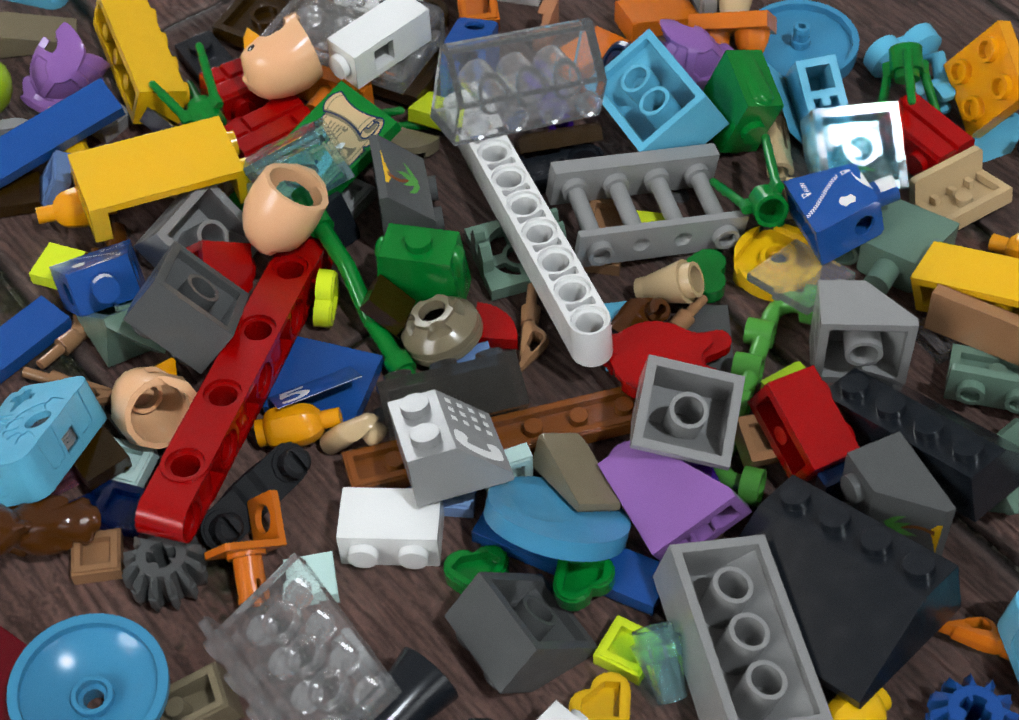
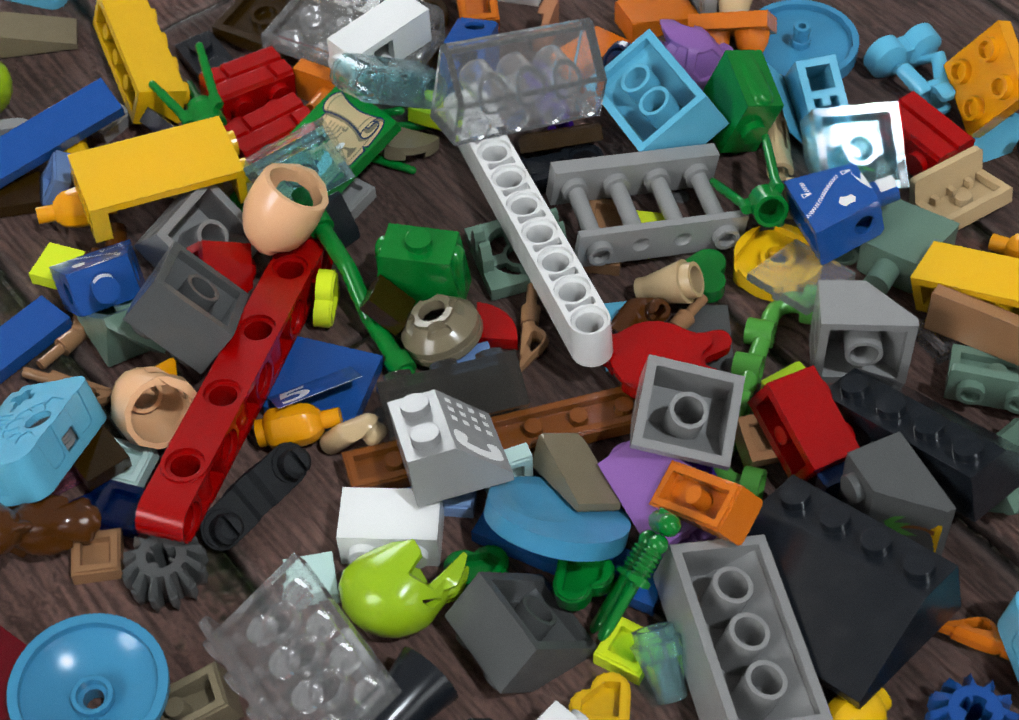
medium lavender helmet [20,22,110,113] -> none
orange bracket [204,490,287,606] -> none
light nougat piece [240,11,323,100] -> none
dark grey slope [369,135,445,235] -> none
green plant [873,42,941,134] -> none
none -> clear light blue beam [330,53,452,110]
none -> lime helmet [338,539,469,638]
none -> green piece [590,507,681,642]
none -> orange slope [649,460,763,546]

